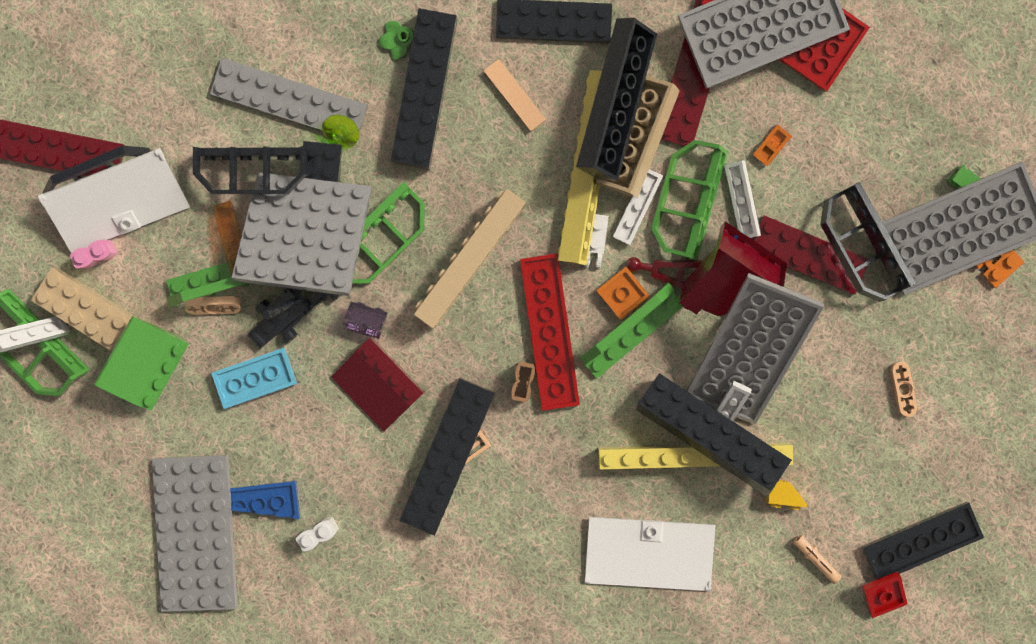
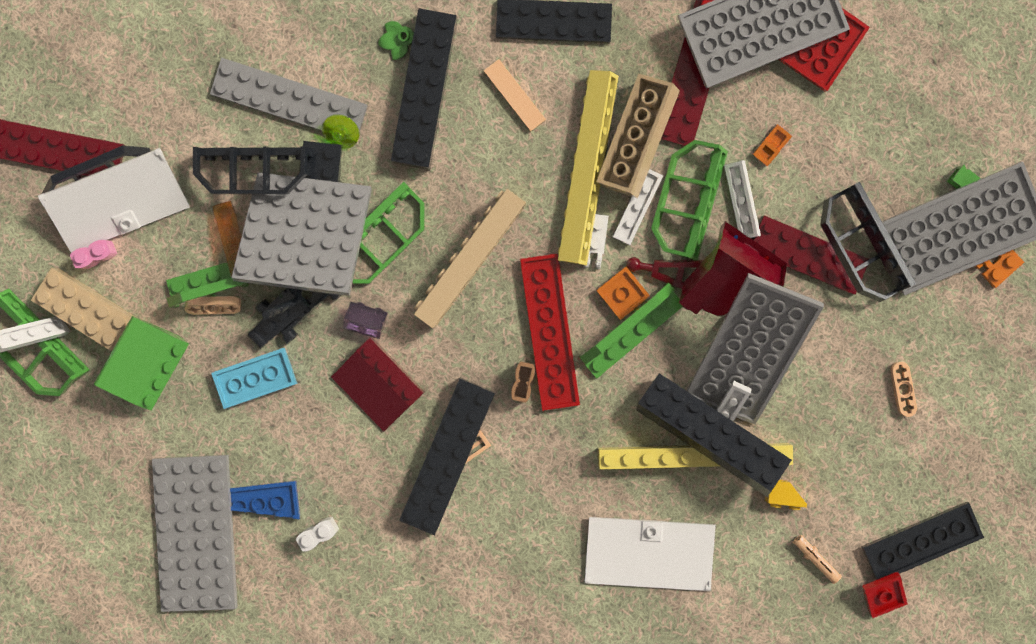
black brick [576,18,657,181] -> none

